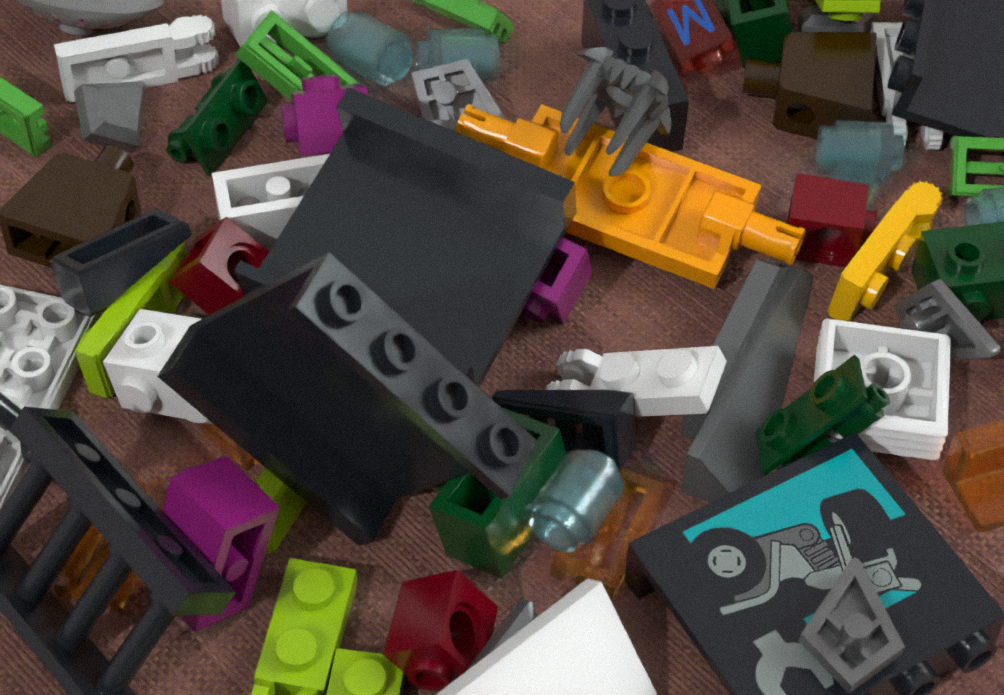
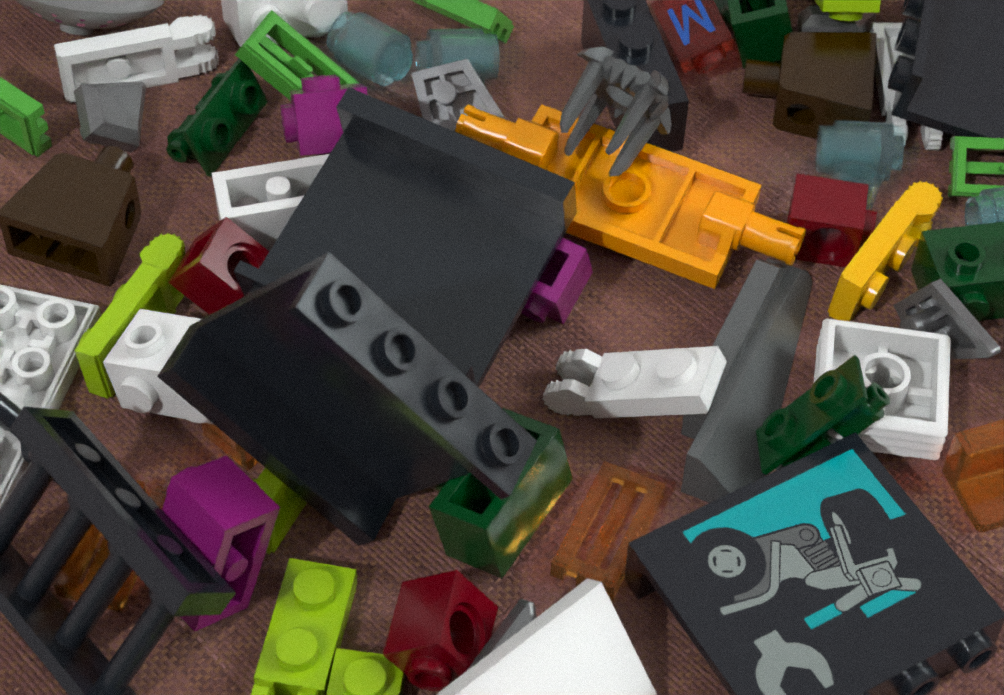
black slope [50,209,192,317] -> none
black slope [492,390,637,472] -> none
clear light blue brick [529,450,624,552] -> none
flat silver piece [799,558,905,693] -> none

